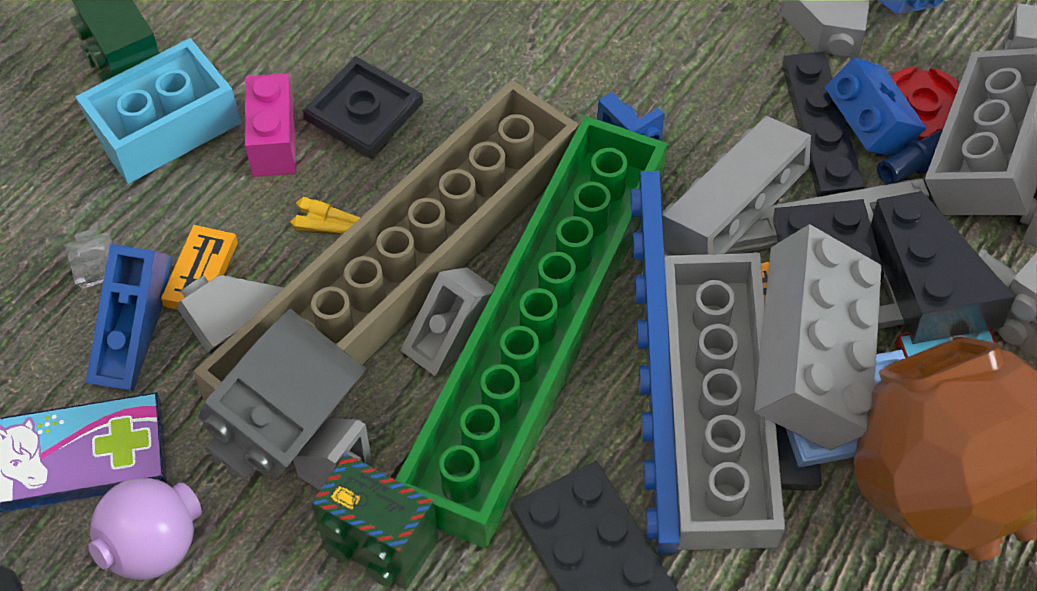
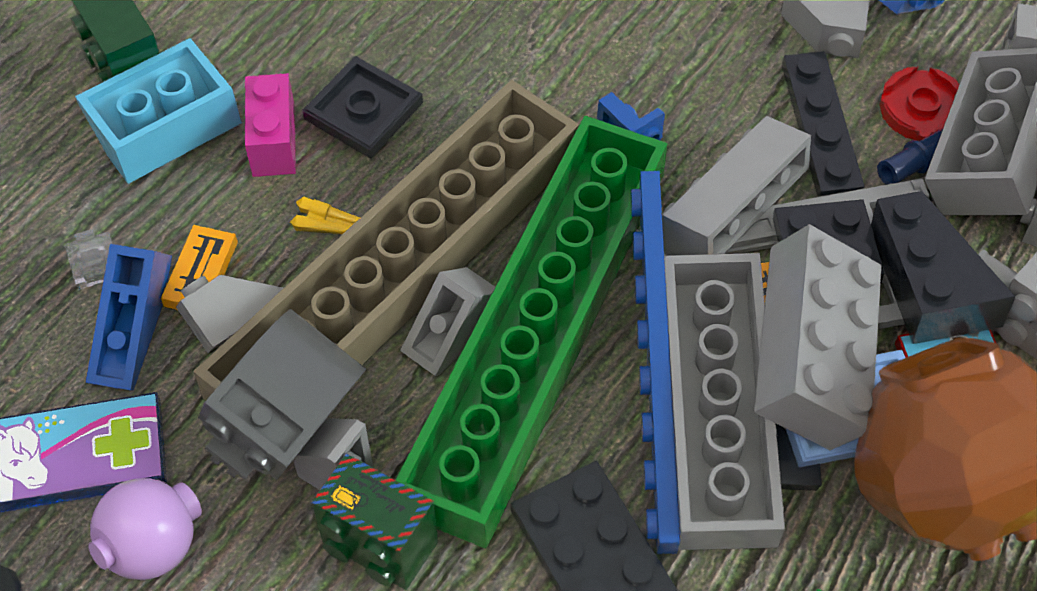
blue brick [824,57,927,156] -> none

